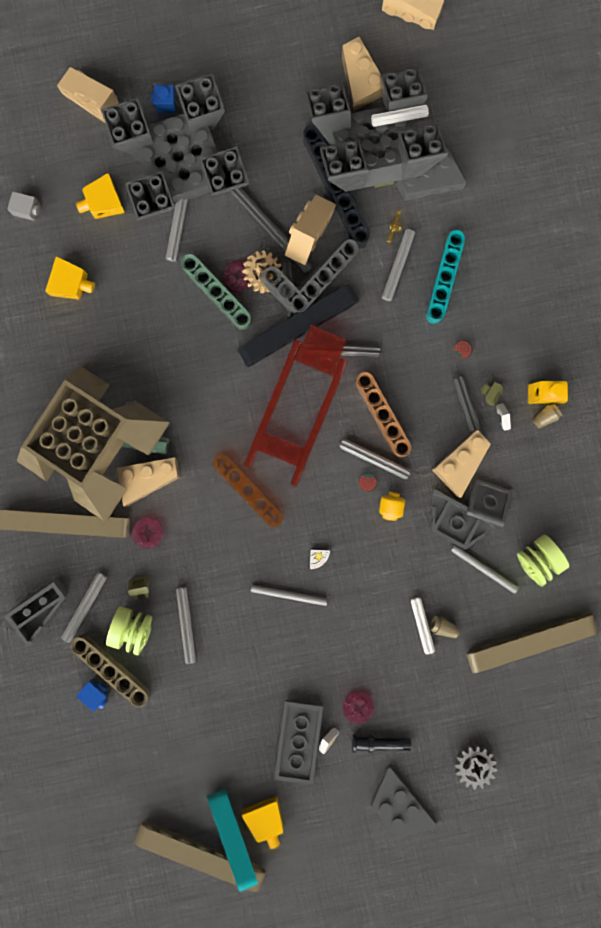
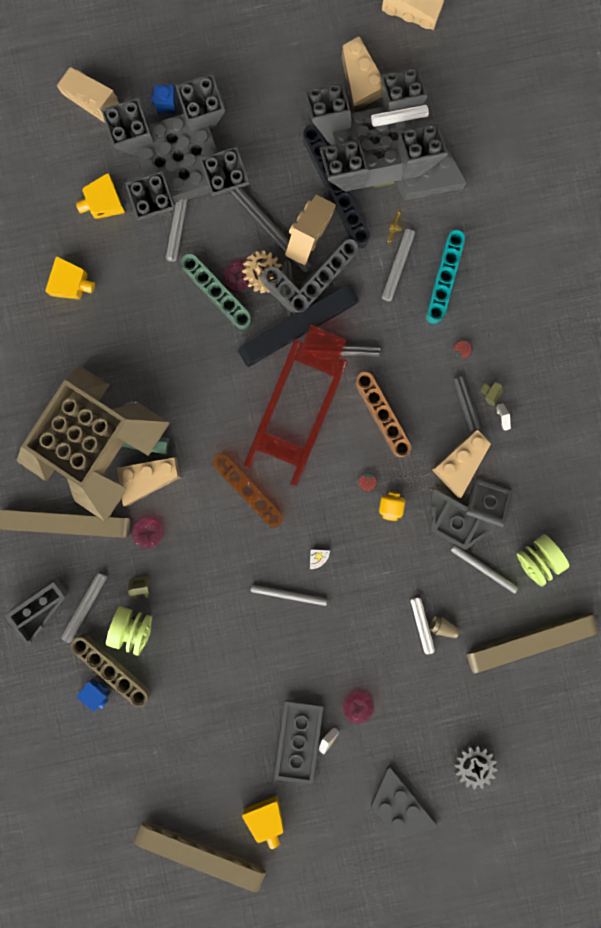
light grey brick [7,191,40,221] -> none
light grey axle [176,587,196,664] -> none
teal beam [206,788,258,892] -> none
light grey axle [340,439,411,479] -> none
black pin [352,735,411,753] -> none
yellow torso [528,381,568,404] -> none
dark tan cone [532,403,562,429] -> none

